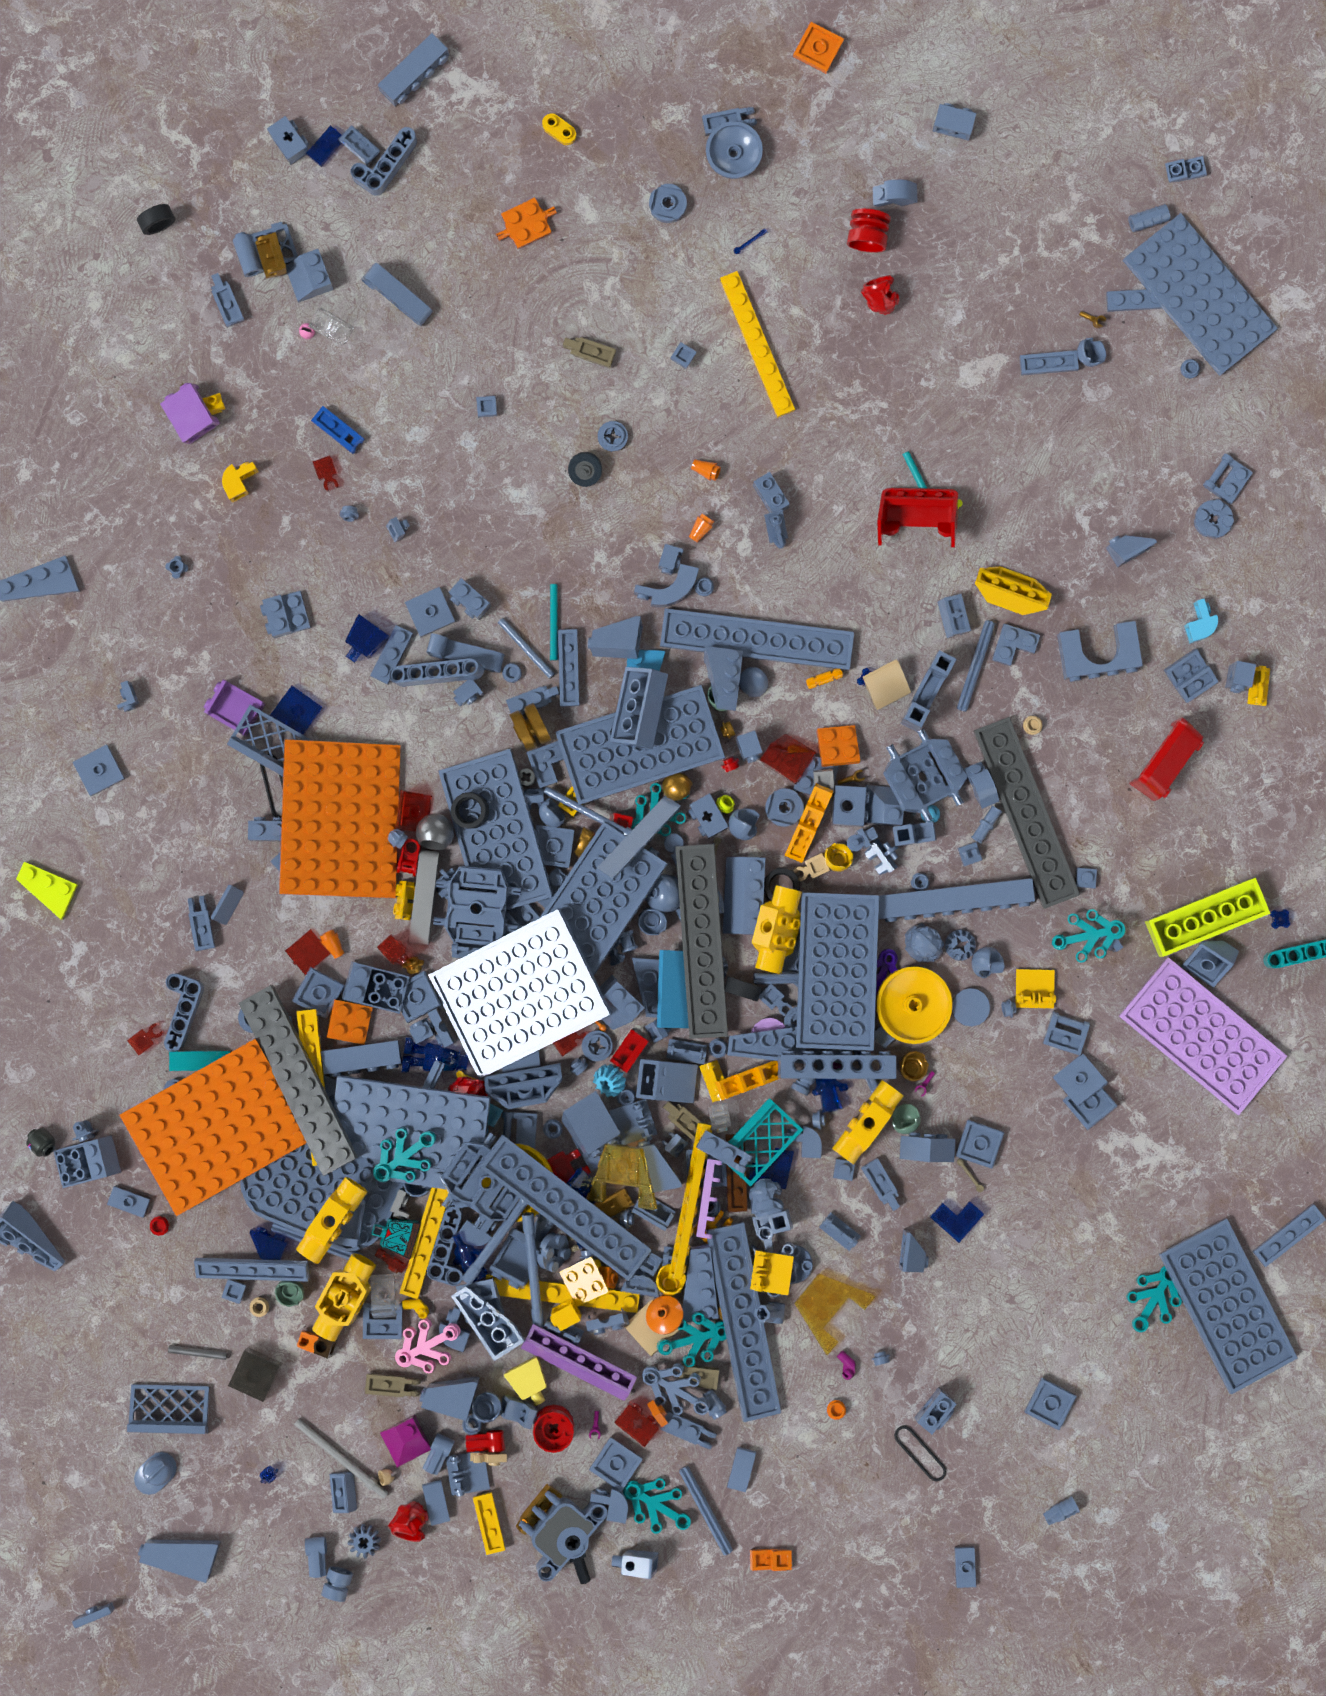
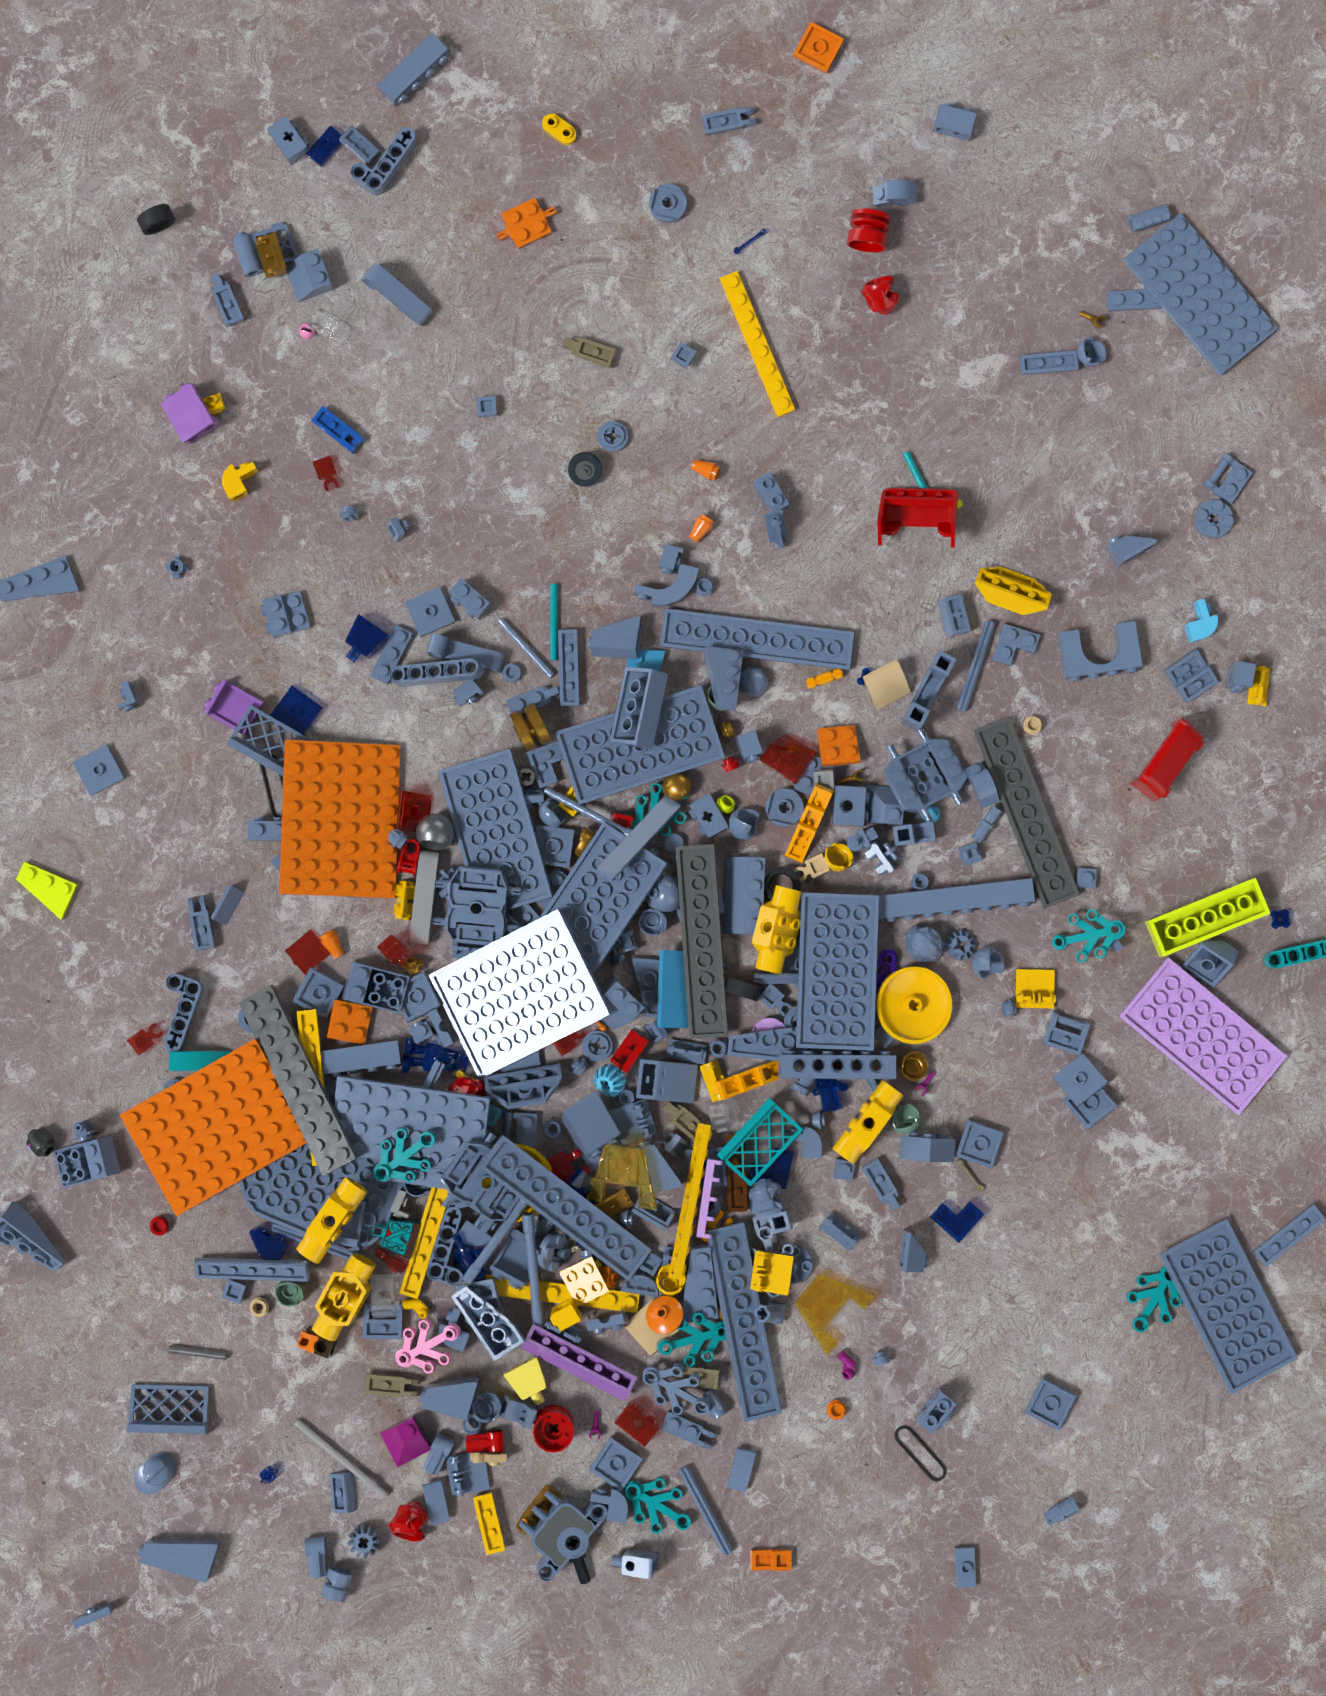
sand blue plate [107,1186,151,1218] -> none
clear smoke brick [228,1347,283,1402] -> none
tan hinge [378,1469,394,1486] -> none
black tyre [451,792,489,829] -> none
orange plate [647,1400,668,1427] -> none
sand blue plate [696,1130,753,1174] -> none
sand blue dish [706,121,763,179] -> none
sand blue tile [952,988,990,1027] -> none
sand blue slope [1165,156,1207,183] -> none
sand blue plate [1180,359,1200,379] -> none

